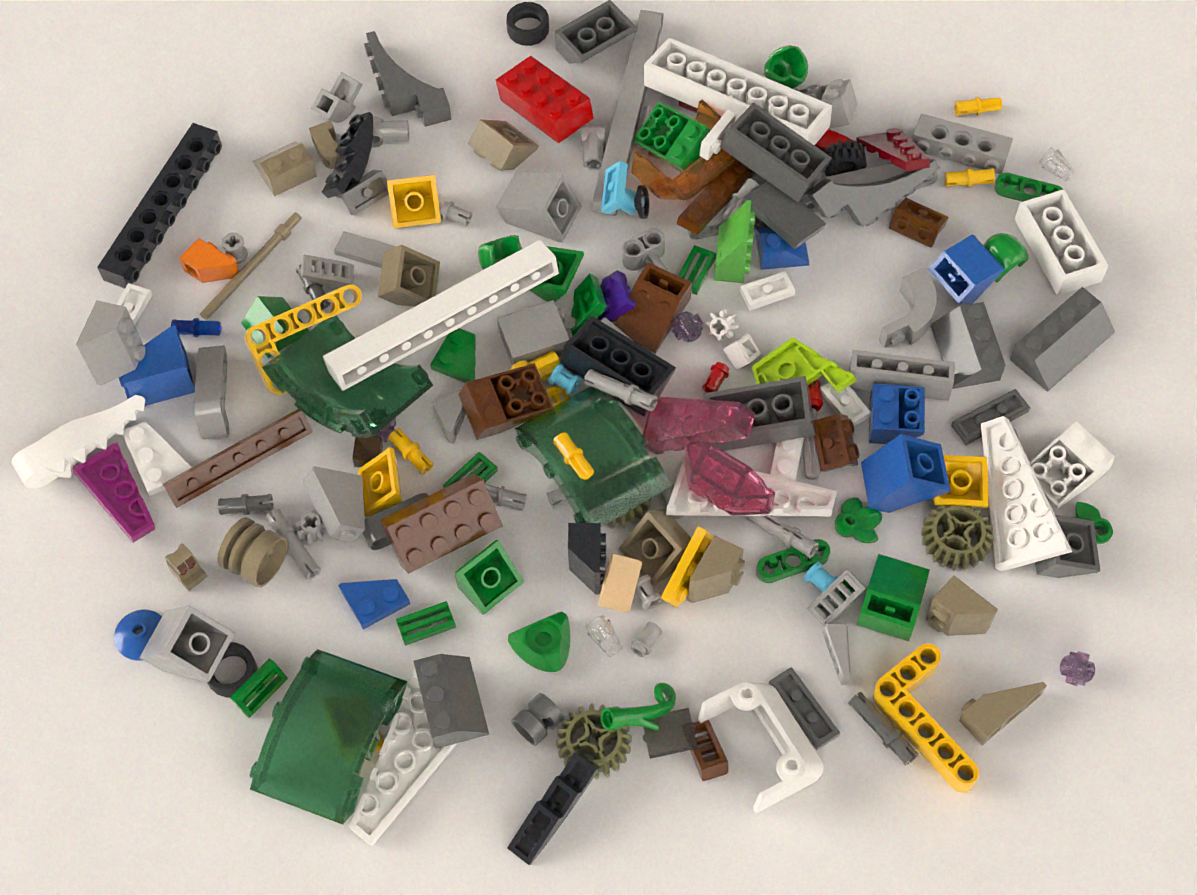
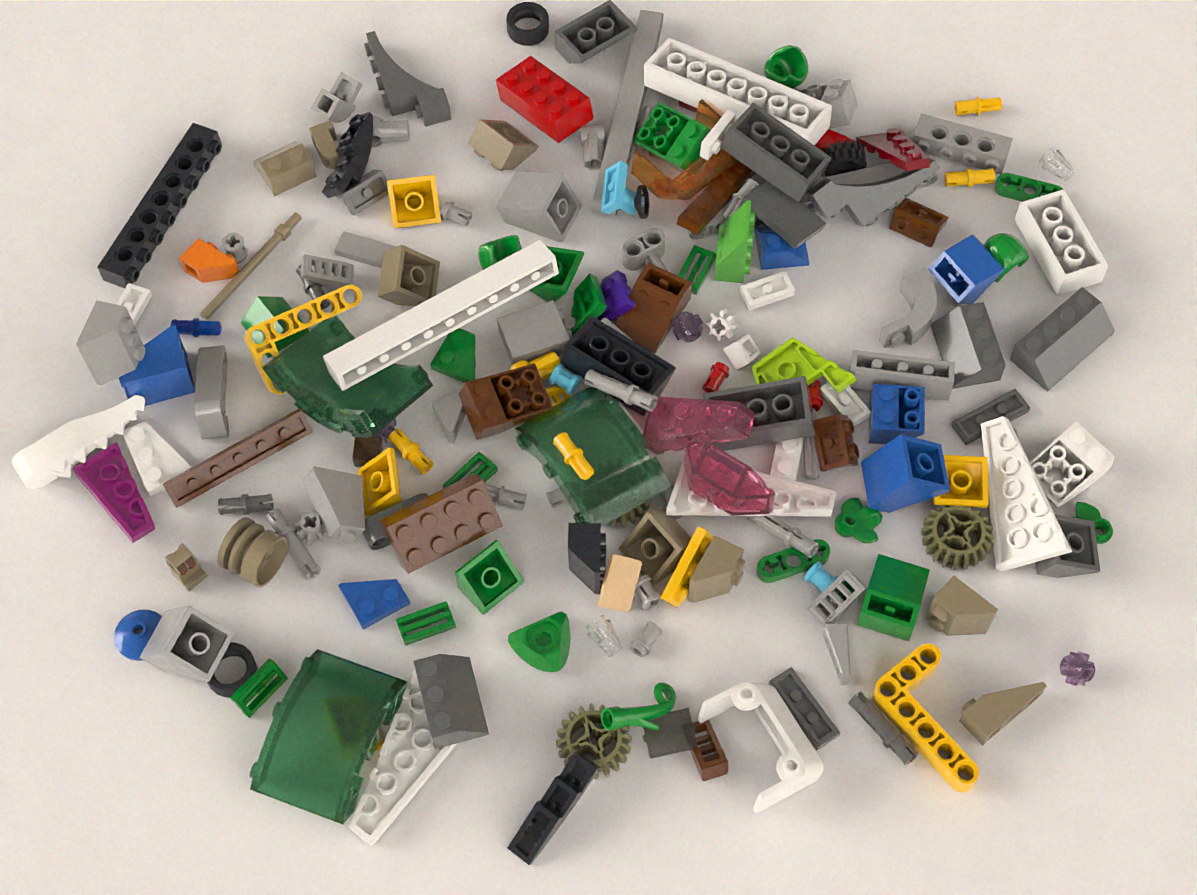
dark grey wheel [511,693,564,746] -> none

